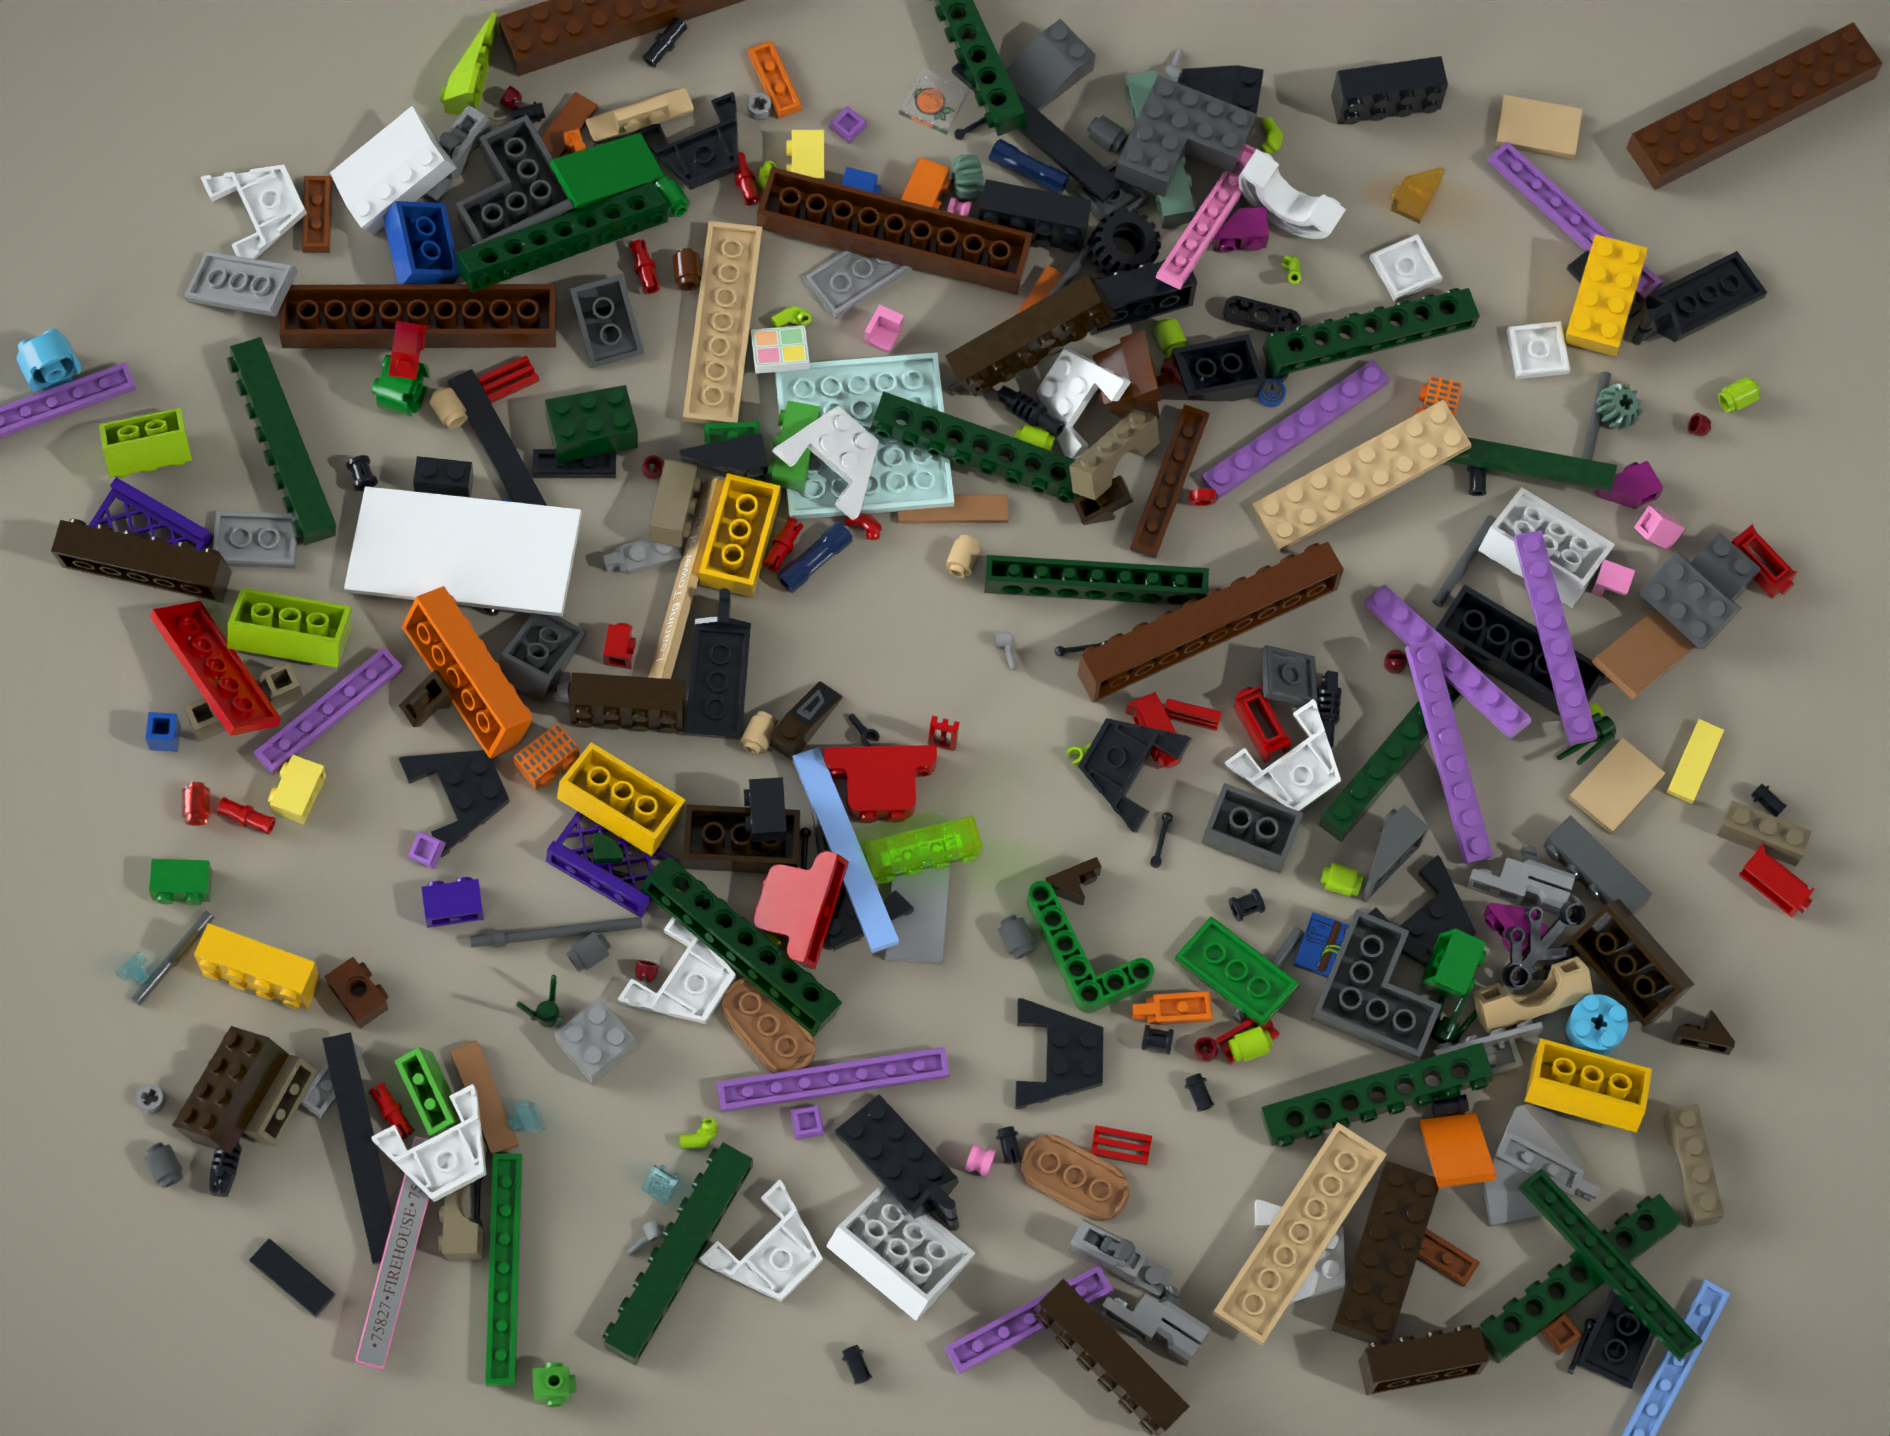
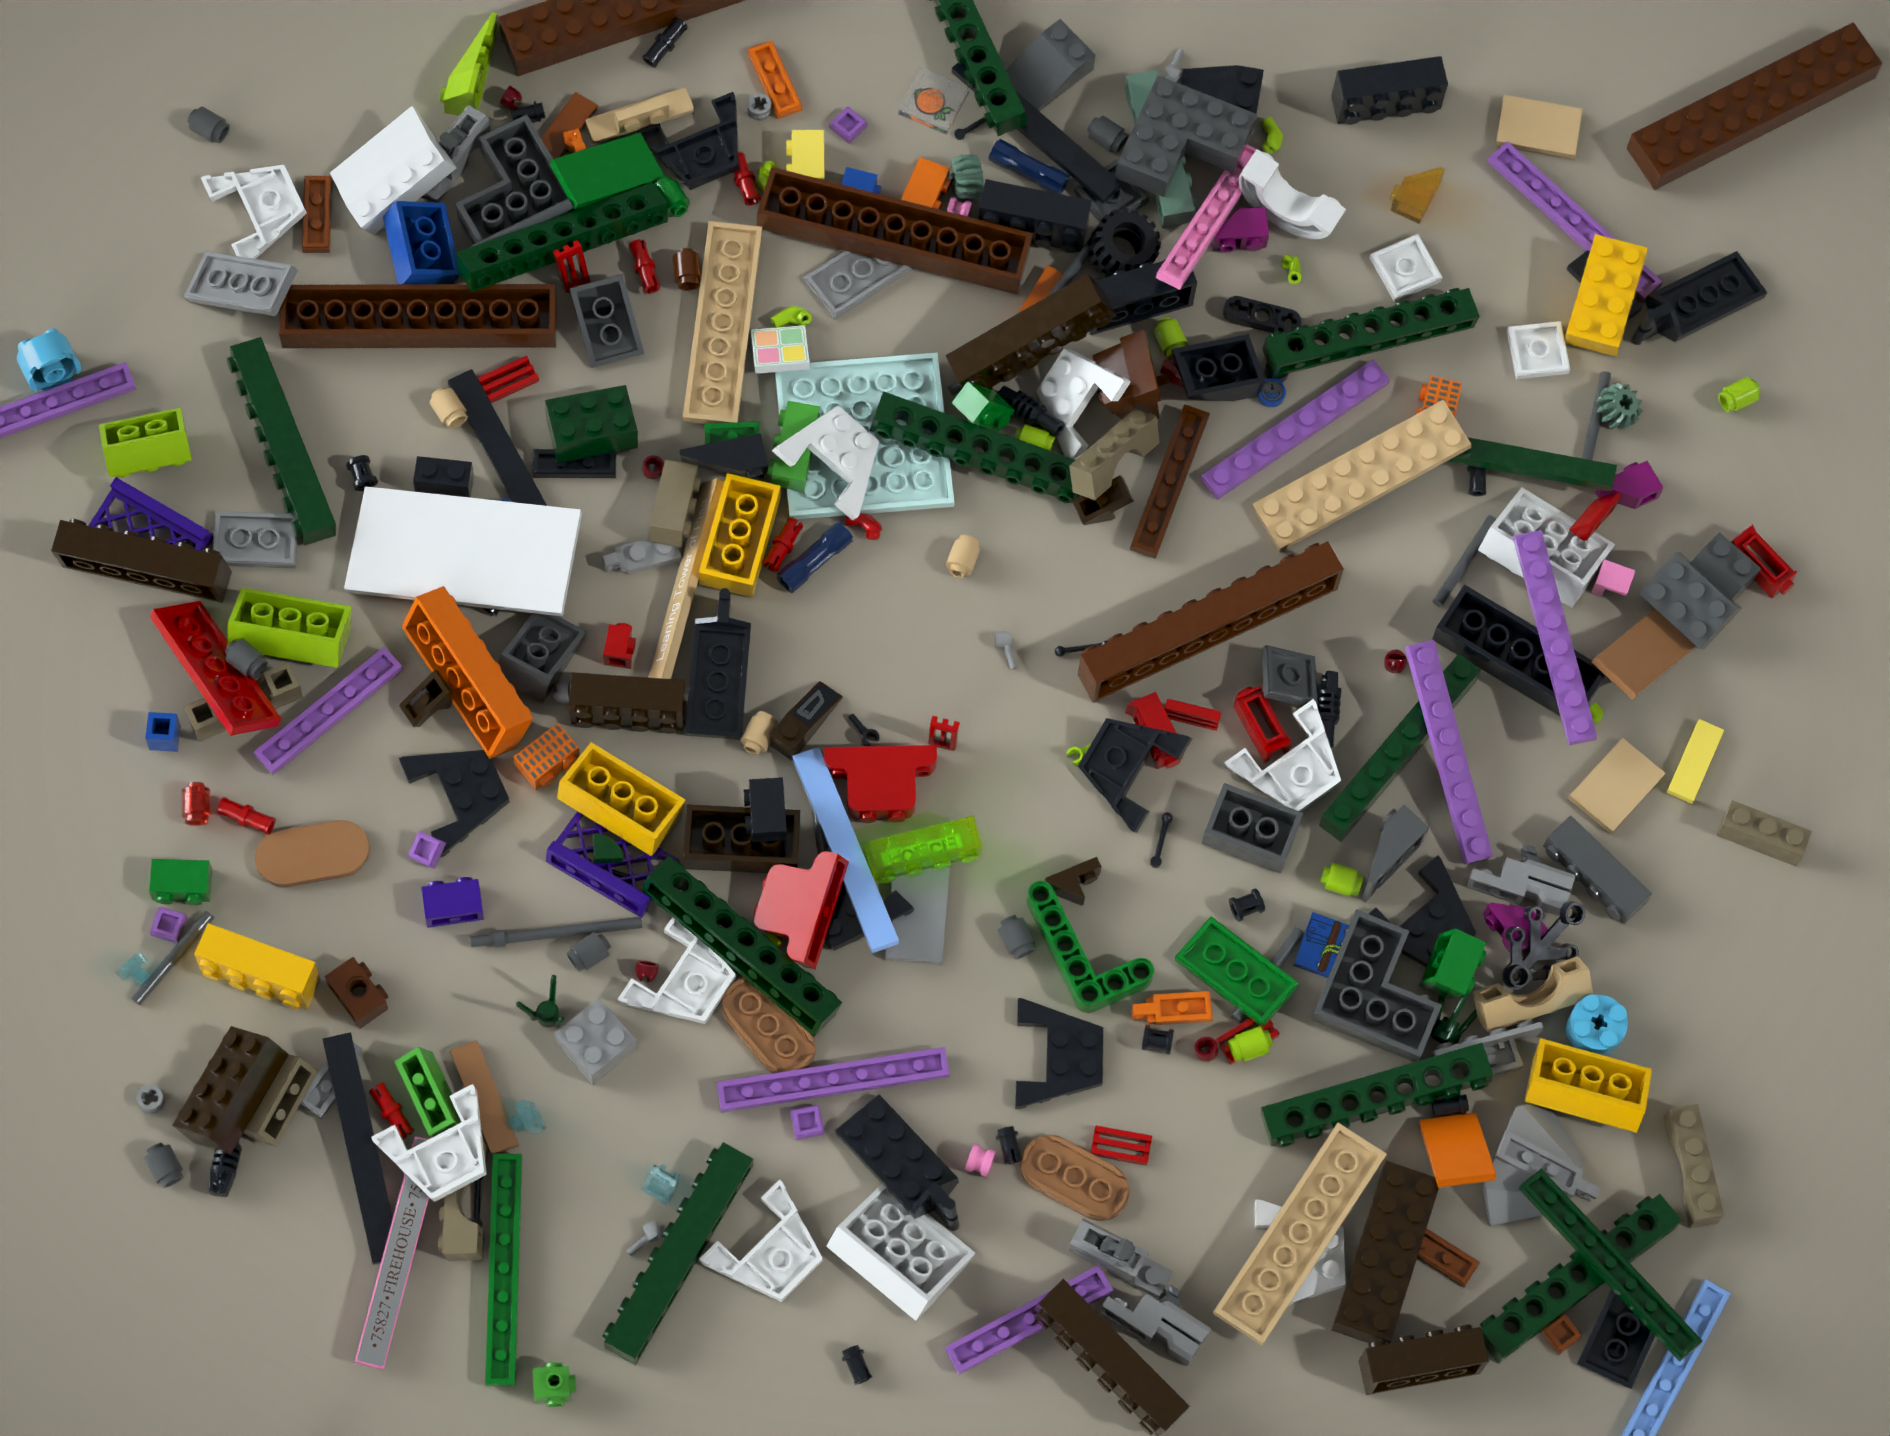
black tile [249,1238,336,1318] -> none
light yellow brick [268,754,327,825] -> none
green brick [372,354,429,417] -> none
red window [388,321,427,380] -> none
lime arm [680,1117,719,1149] -> none
black hinge [800,827,811,870] -> none
bright pink panel [865,304,904,353] -> none
medium nougat tile [898,494,1008,523] -> none
dark green brick [984,555,1209,605] -> none
black pin [1185,1073,1214,1112] -> none
red tile [1189,488,1217,506] -> none
medium lavender plate [1364,584,1531,739] -> none
dark green plant [1557,713,1616,765] -> none
black hinge [1567,1318,1596,1375] -> none
dark brown brick [1568,899,1695,1026] -> none
bright pink panel [1634,505,1685,550] -> none
dark brown slope [1673,1010,1735,1055] -> none
dark red hinge [1688,413,1711,436] -> none
red window [1739,844,1815,918] -> none
black pin [1751,783,1787,817] -> none
none -> medium lavender tile [150,907,187,943]
none -> dark grey brick [188,106,230,143]
none -> dark grey brick [225,639,268,679]
none -> medium nougat tile [255,820,370,887]
none -> red tile [553,240,591,293]
none -> green brick [952,381,1015,432]
none -> red slope [1569,492,1621,542]

